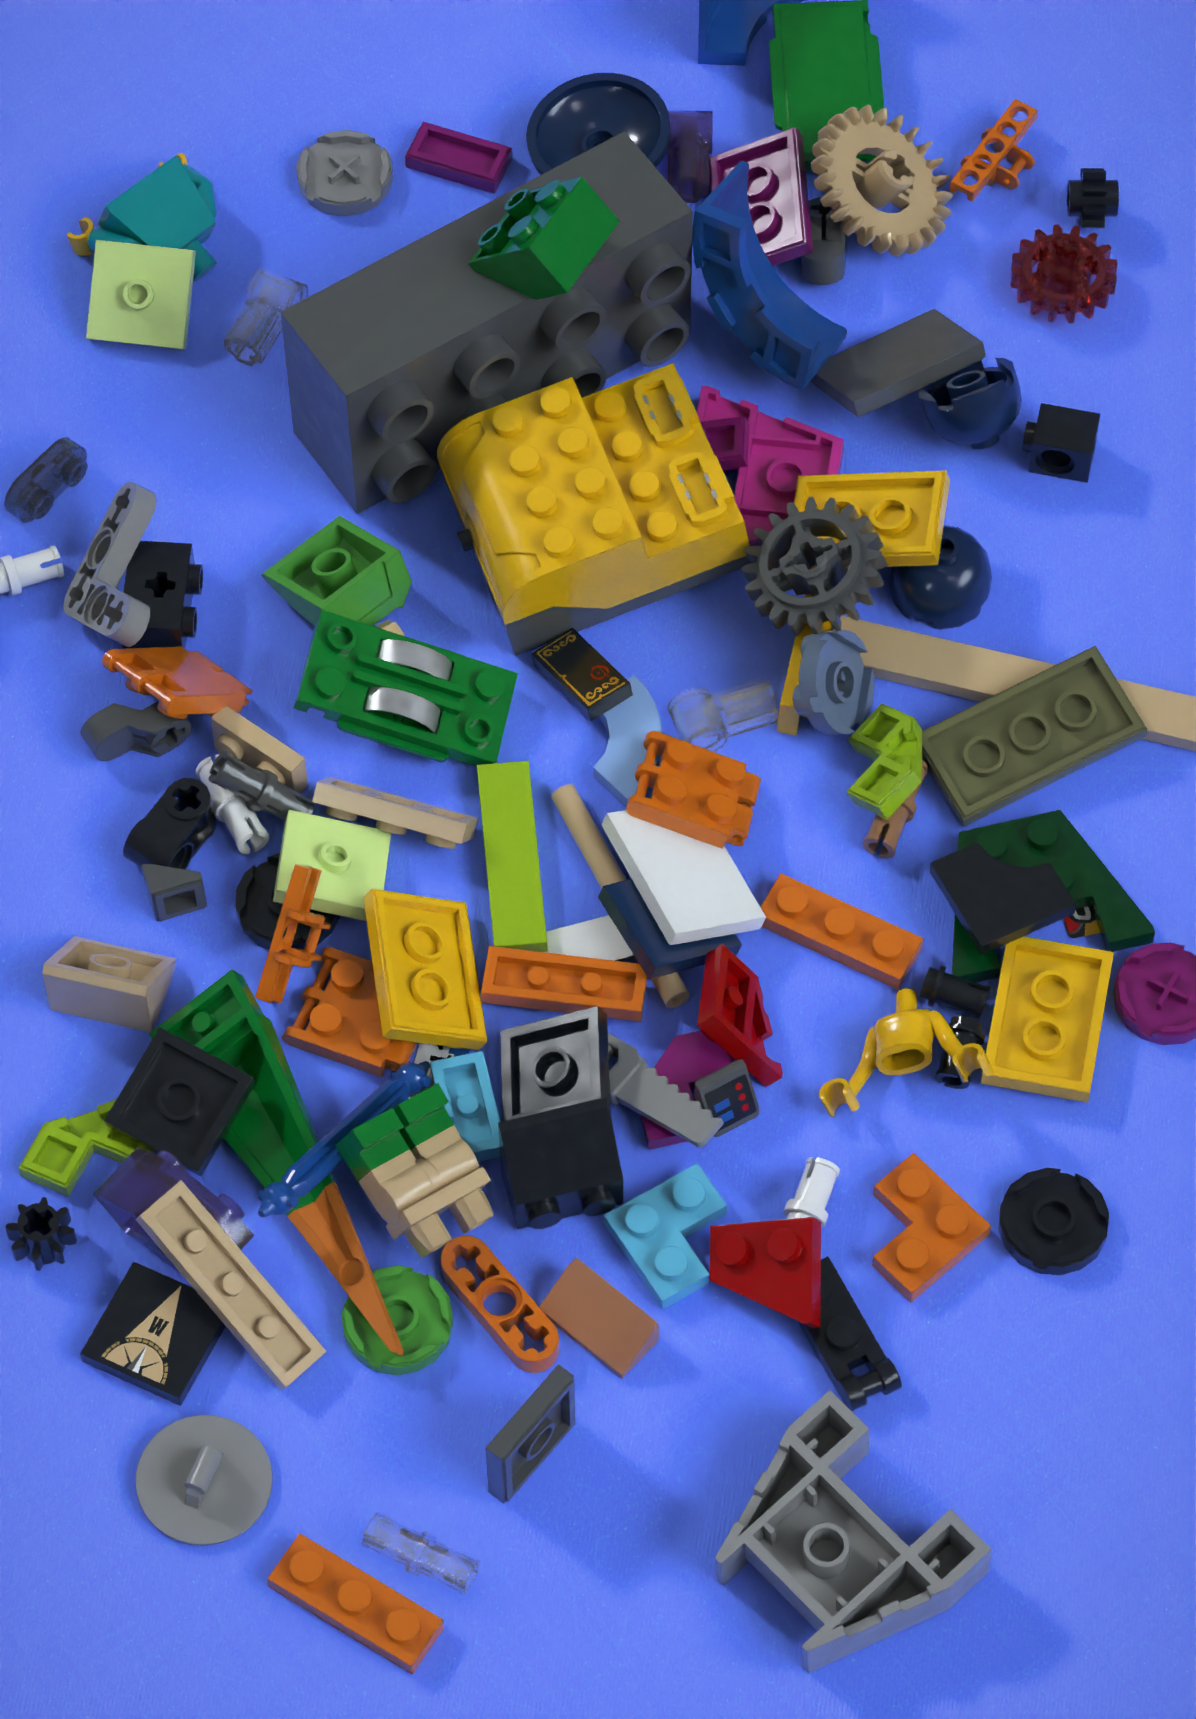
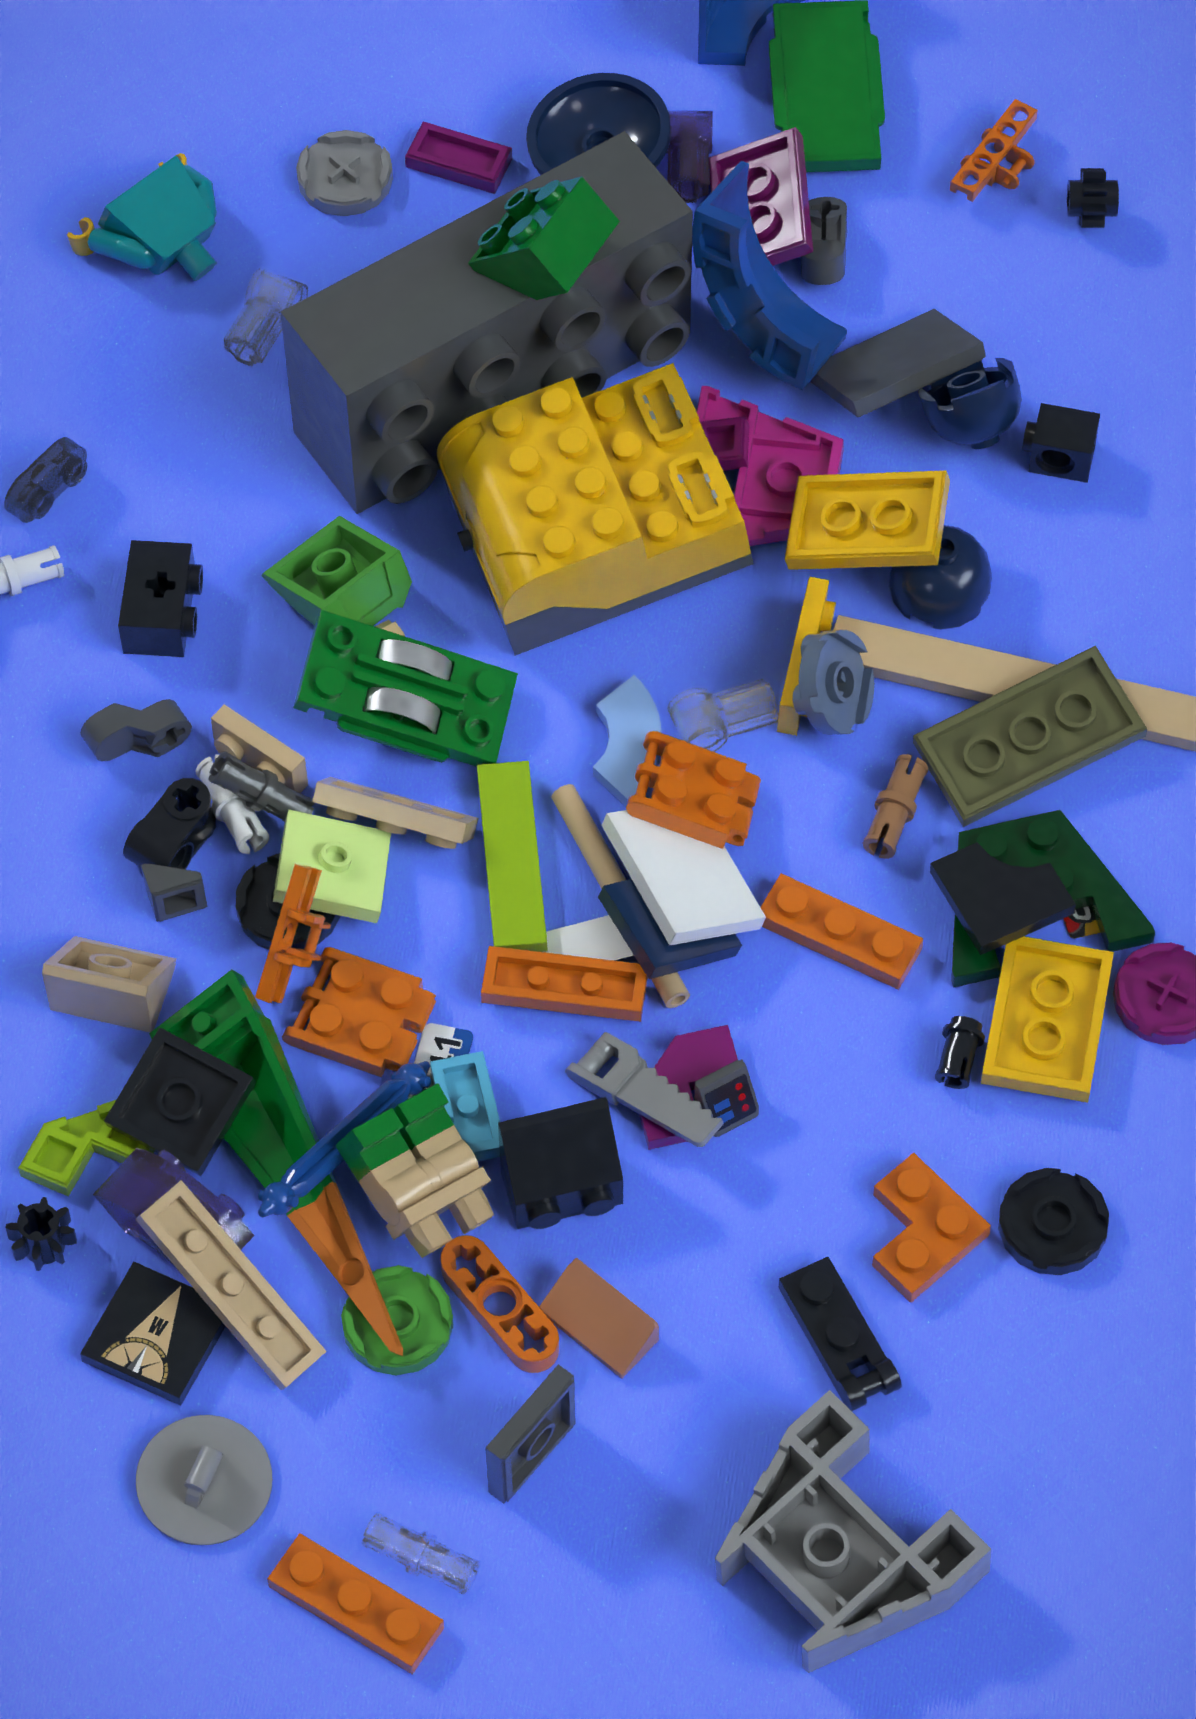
light grey beam [63,482,157,647] -> none
yellowish green plate [86,240,196,350] -> none
orange plate [102,647,253,719] -> none
yellow tile [363,889,487,1051] -> none
plate [500,1006,611,1122] -> none
black tile [531,628,633,721] -> none
medium azure plate [604,1163,727,1310] -> none
red wing [697,944,783,1087] -> none
red wing [709,1217,821,1328] -> none
dark grey gear [742,497,887,636] -> none
white pin [784,1157,840,1229] -> none
tan gear [811,105,953,257] -> none
yellow piece [819,988,993,1117] -> none
lime tile [846,703,922,820] -> none
black pin [919,965,991,1019] -> none
clear red gear [1010,224,1118,323] -> none

